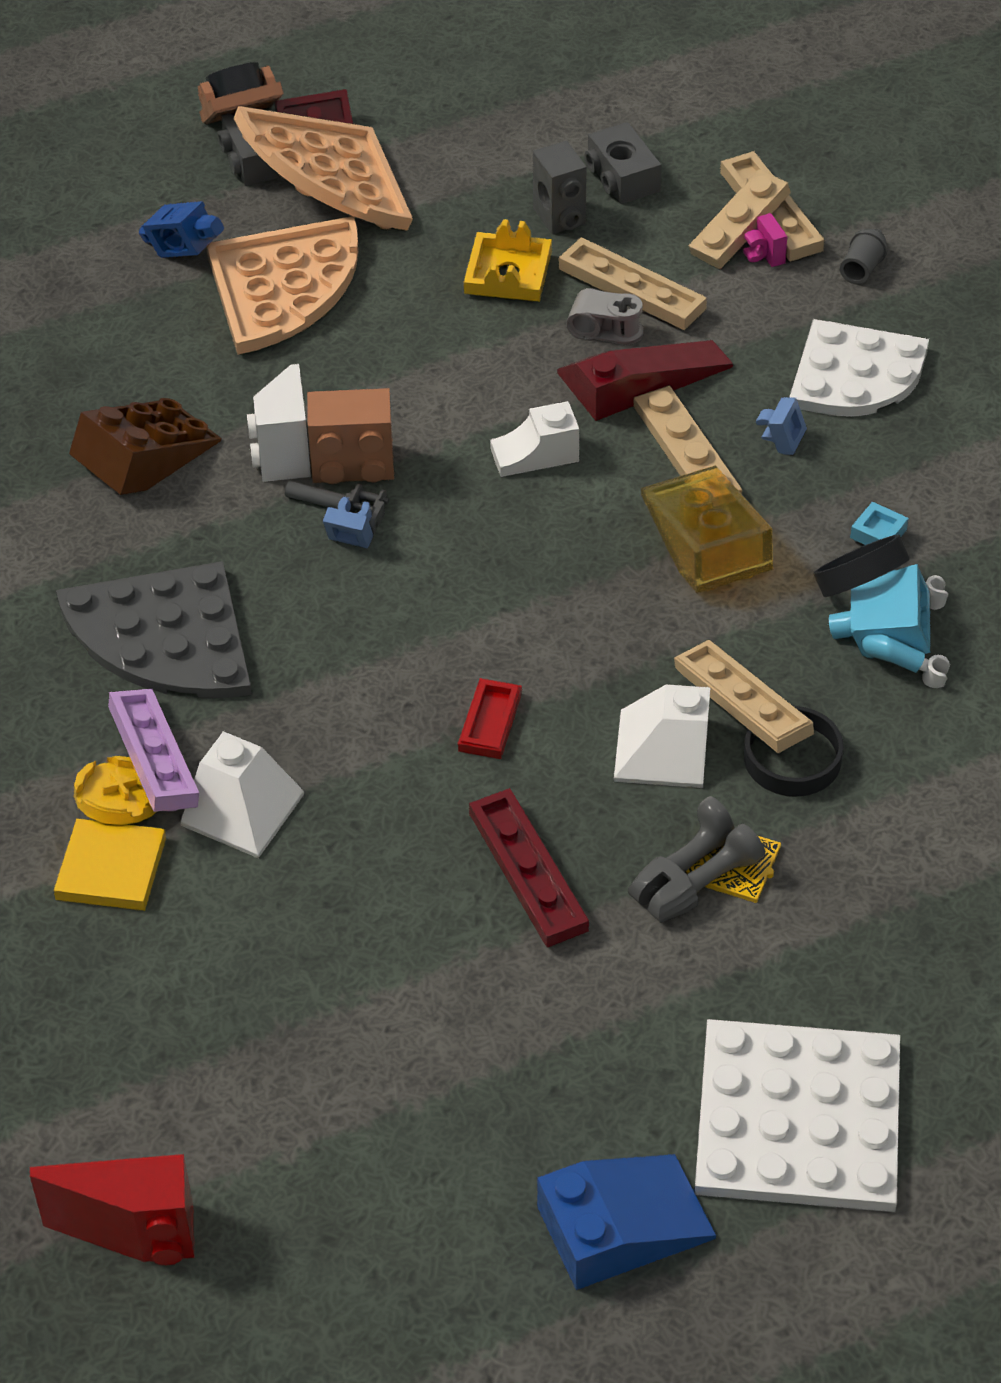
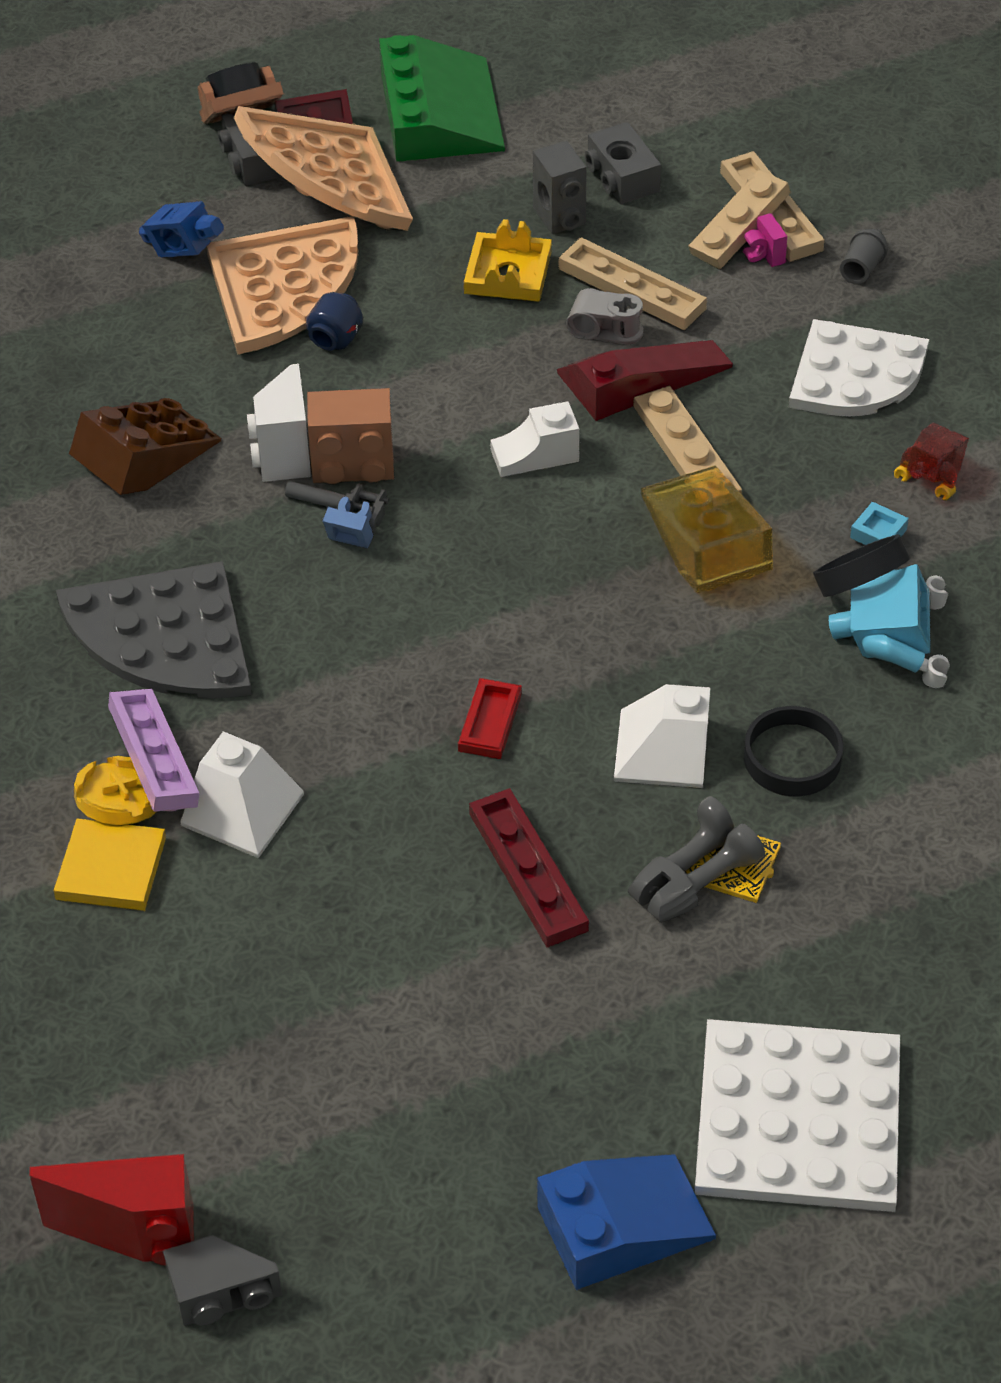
tan tile [674,640,814,753] -> none
medium blue tile [756,397,807,455] -> none
none -> dark grey slope [163,1235,282,1326]
none -> dark blue head [306,292,364,351]
none -> green slope [379,35,505,162]
none -> clear red piece [894,422,969,501]

